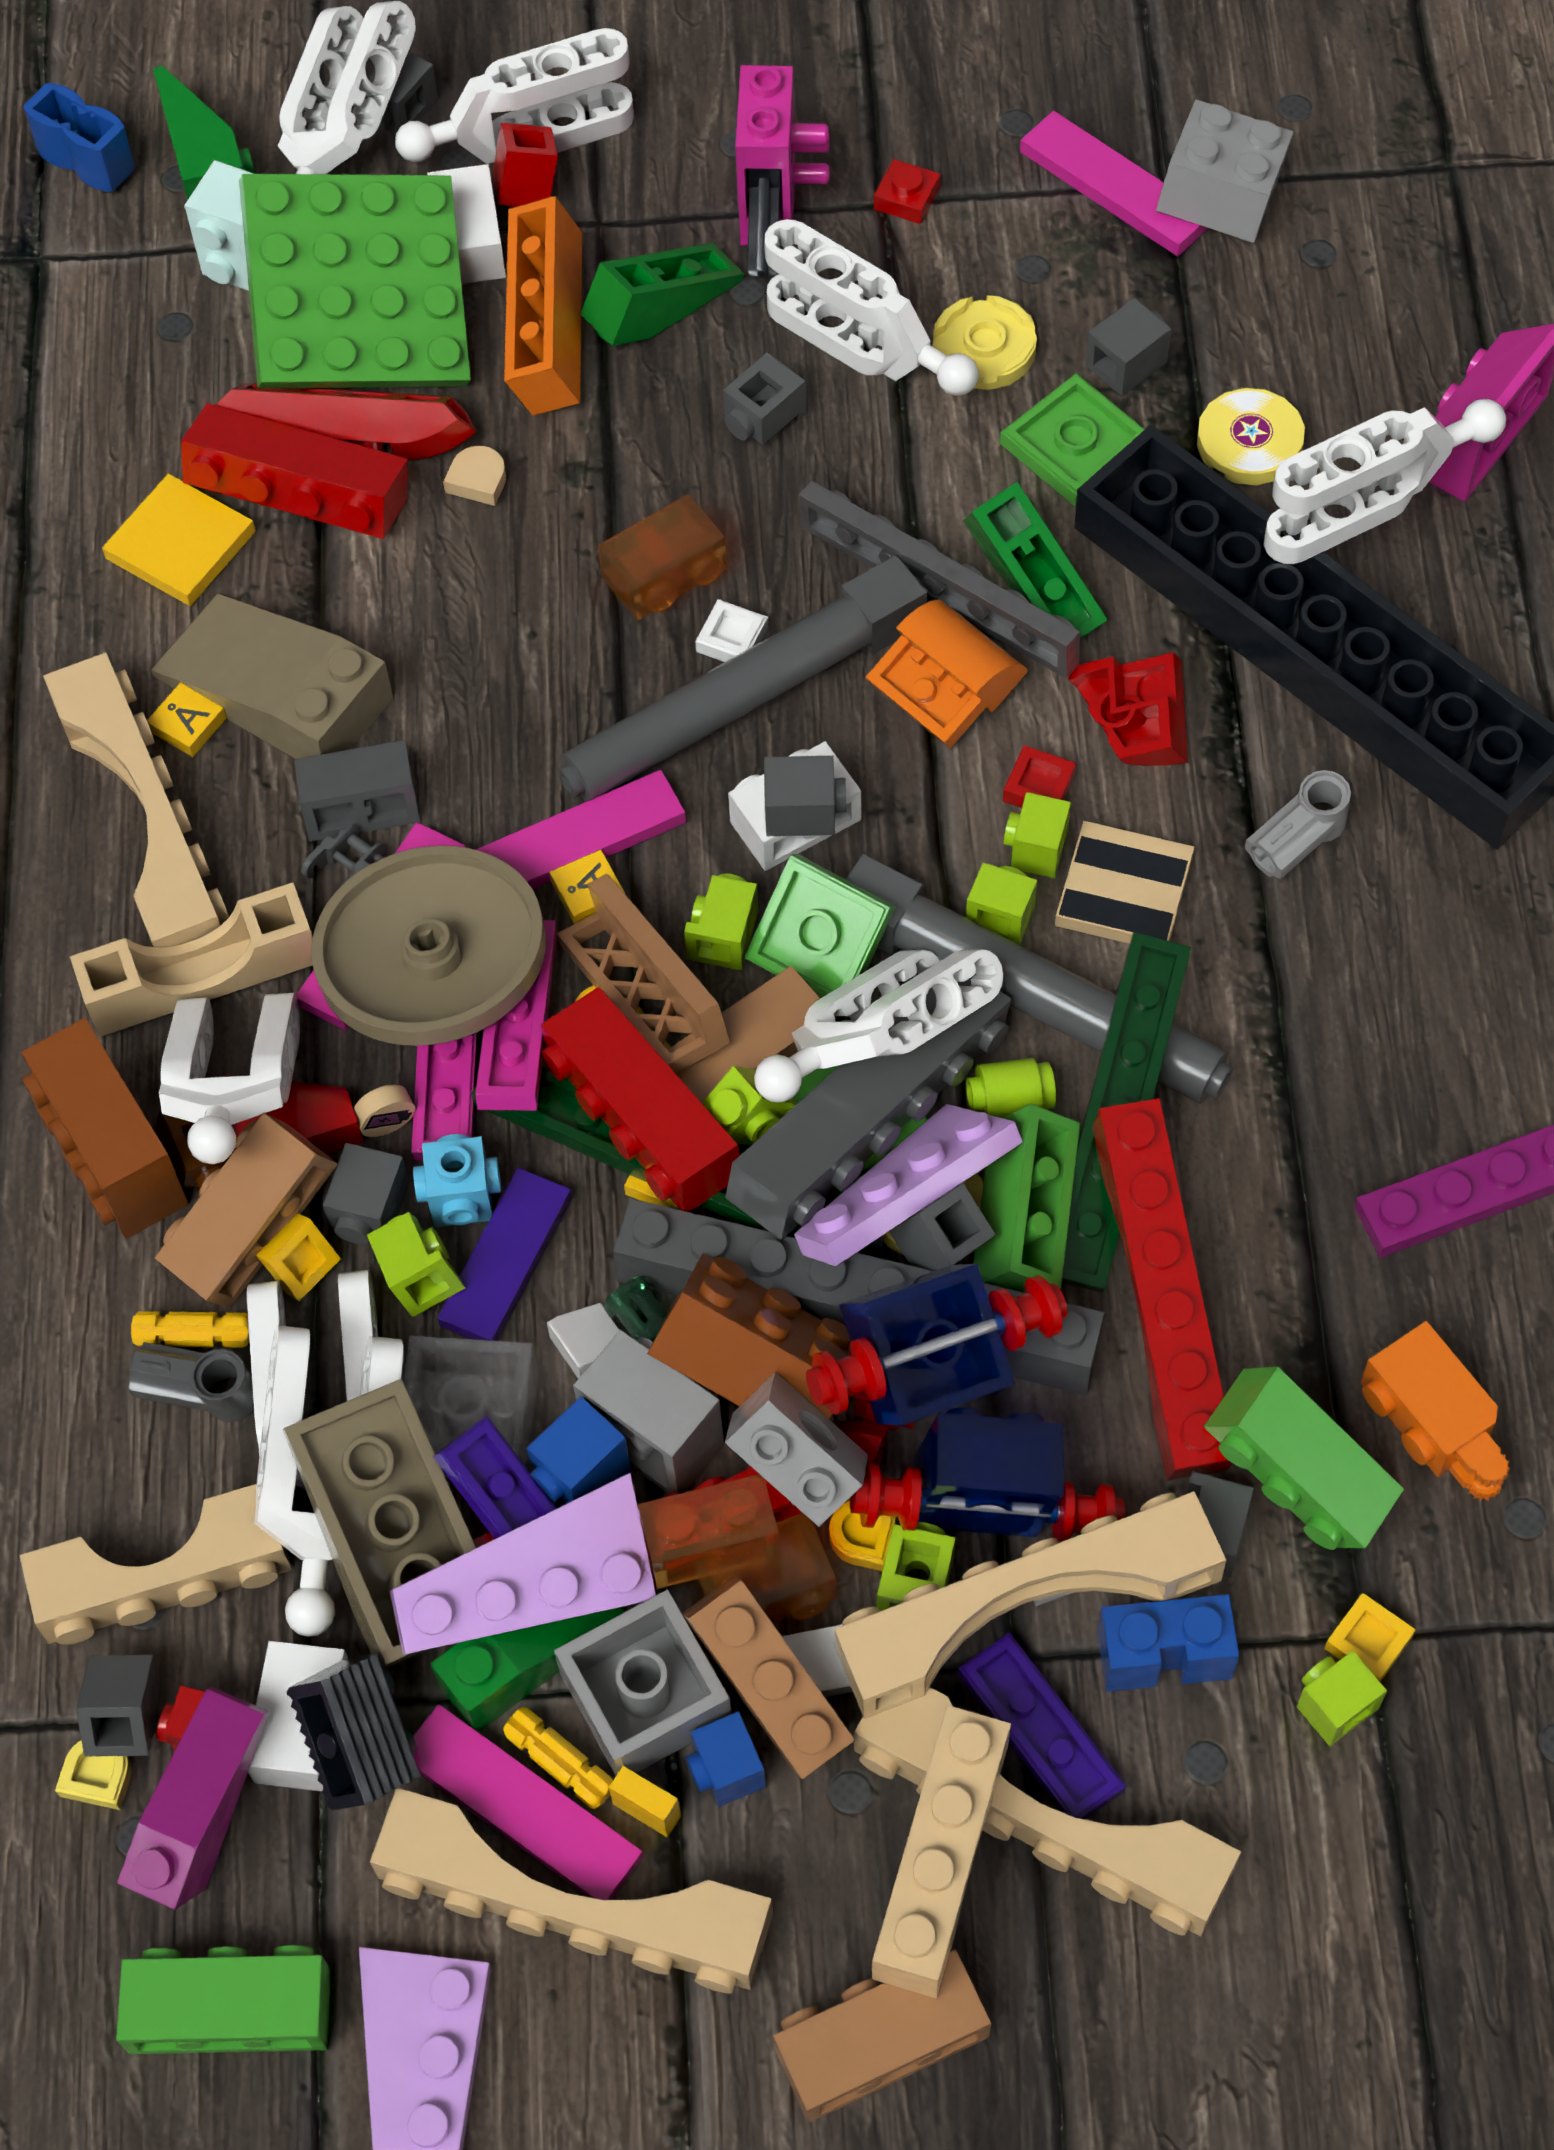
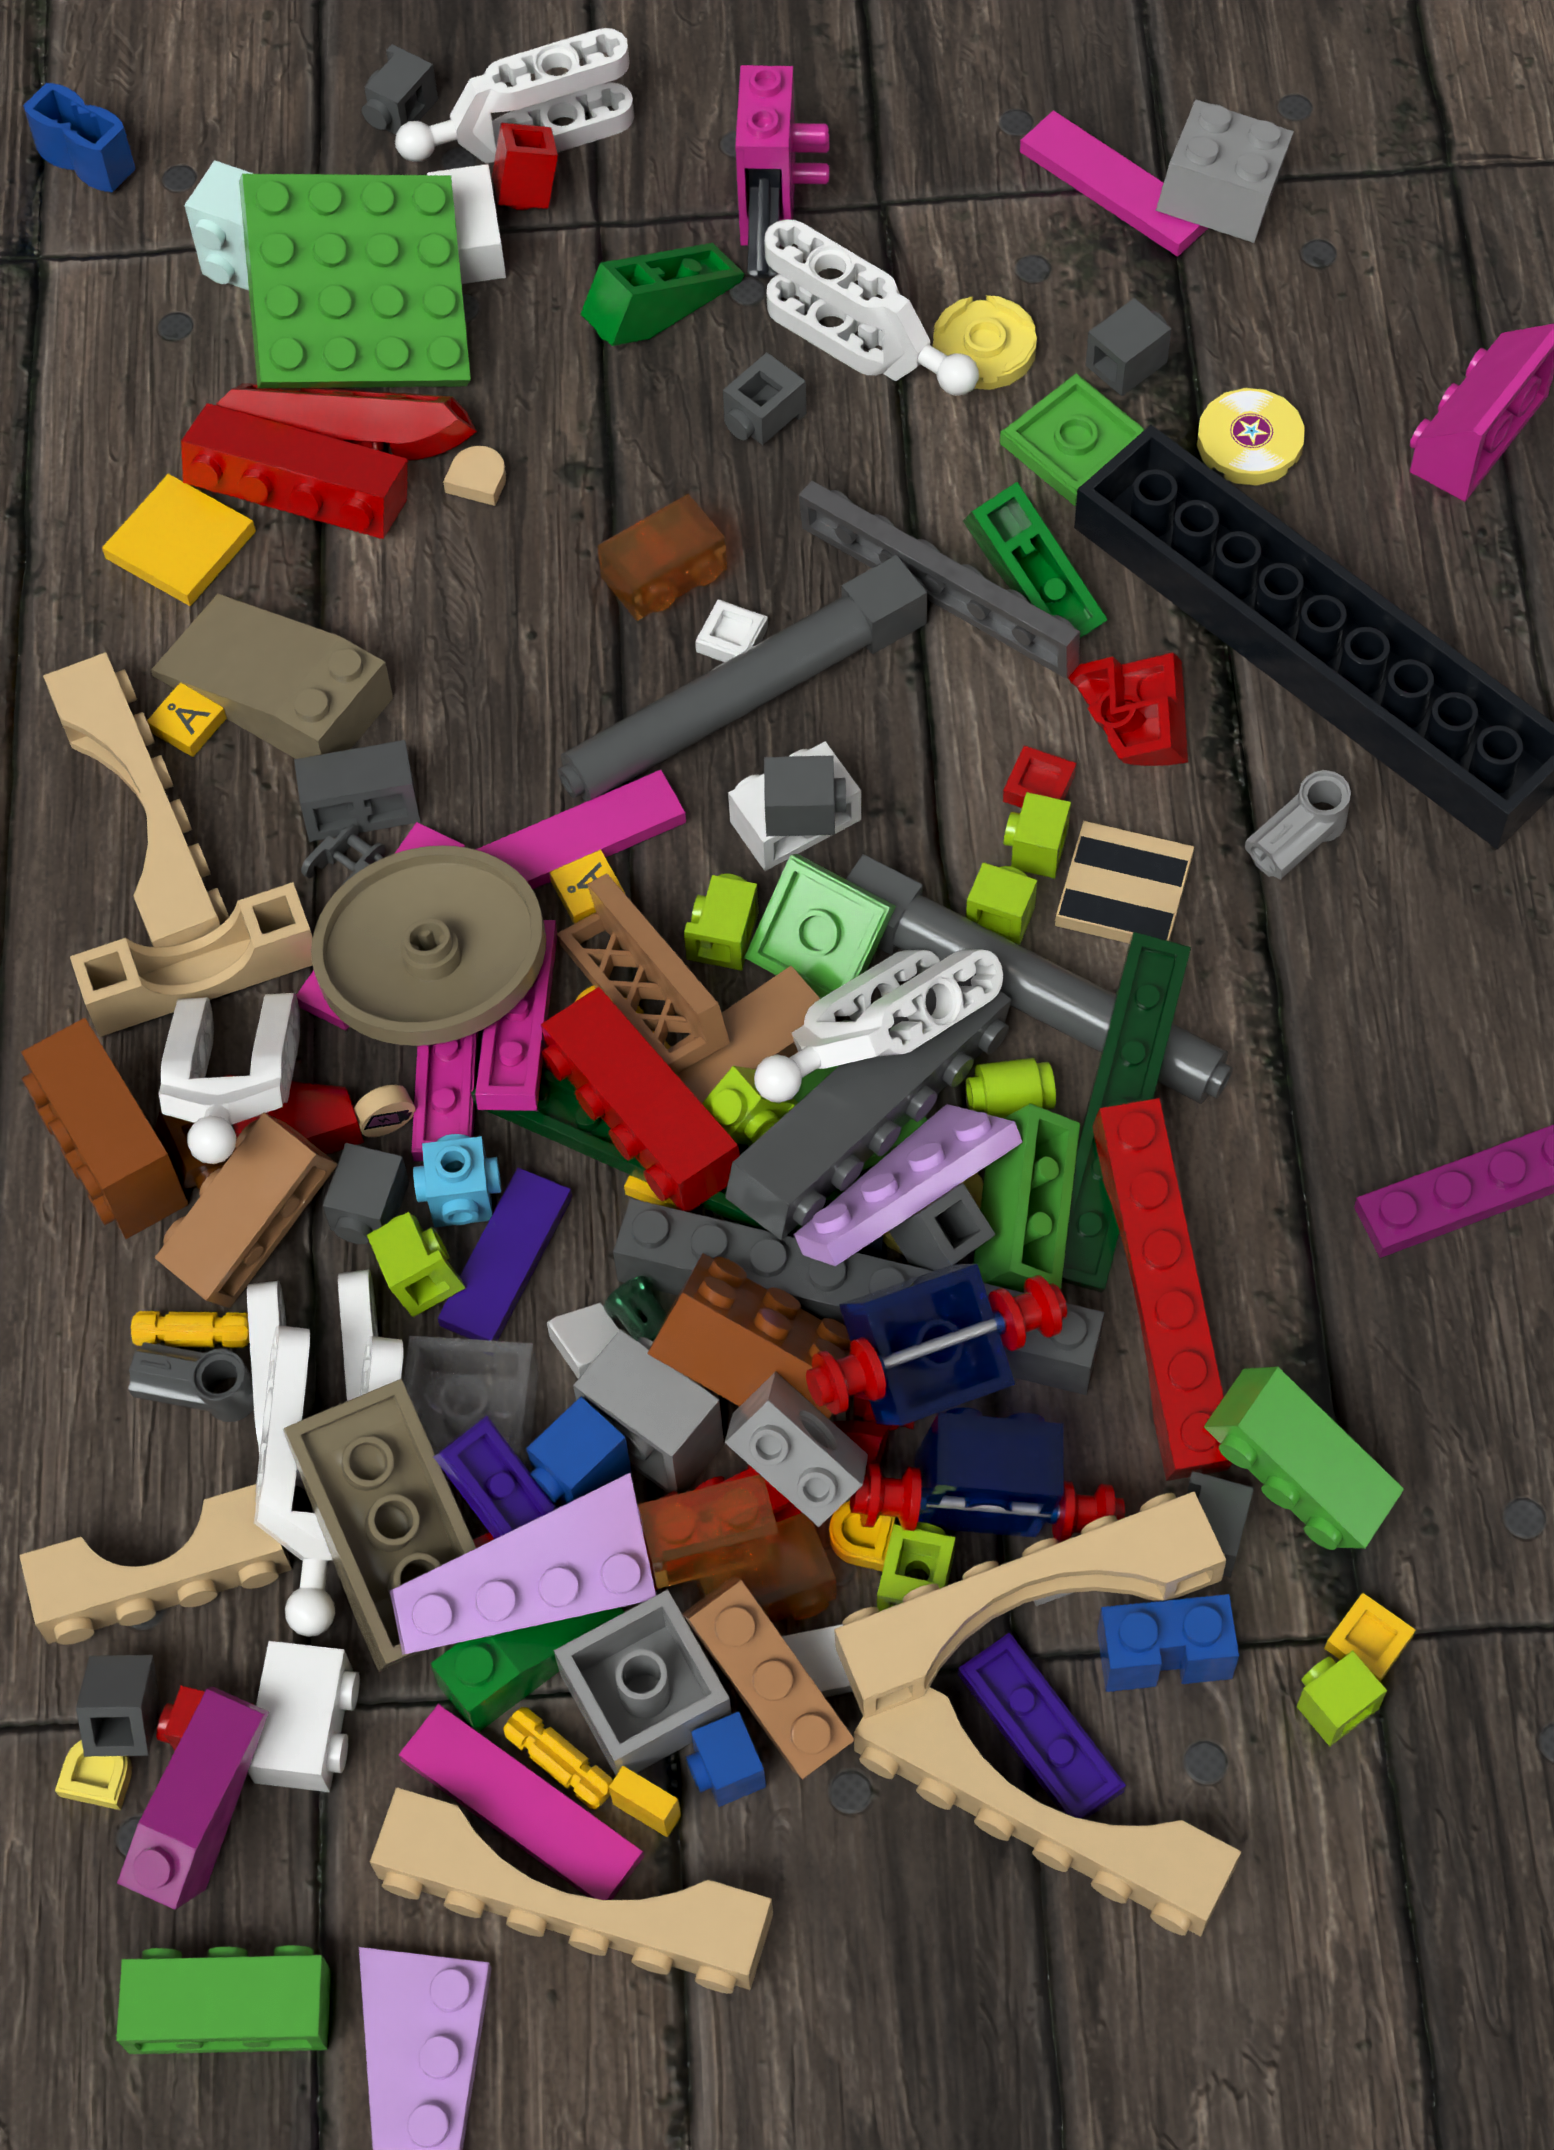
green slope [153,66,255,200] -> none
yellow tile [256,1213,341,1301] -> none
white piece [278,1,416,174] -> none
black brick [286,1653,421,1810] -> none
orange brick [504,196,583,416] -> none
medium nougat brick [773,1949,991,2123] -> none
orange brick [865,600,1028,749] -> none
tan arch [872,1705,1011,1999] -> none
red plate [874,159,941,224] -> none
white piece [1264,399,1506,564] -> none
orange hinge [1360,1321,1510,1501] -> none

